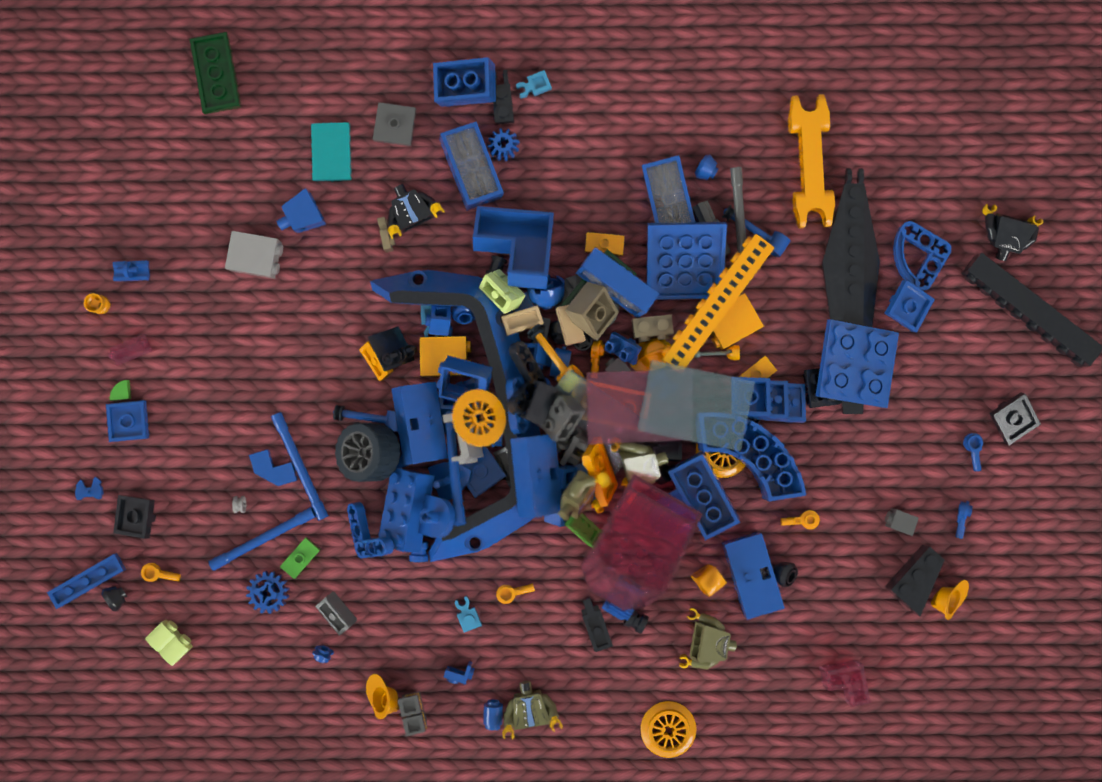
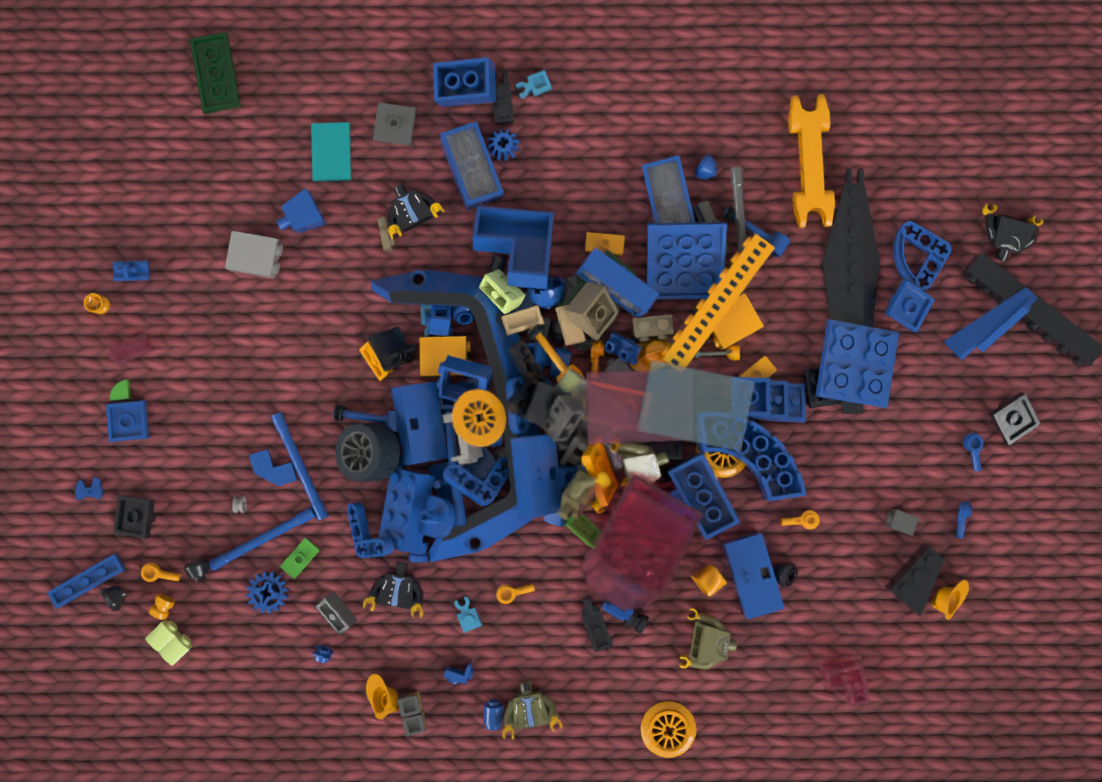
none -> light orange wheel [148,594,175,620]
none -> black cone [183,559,210,582]
none -> black torso [363,562,424,618]
none -> blue beam [443,457,509,506]
none -> blue wedge [944,288,1038,360]

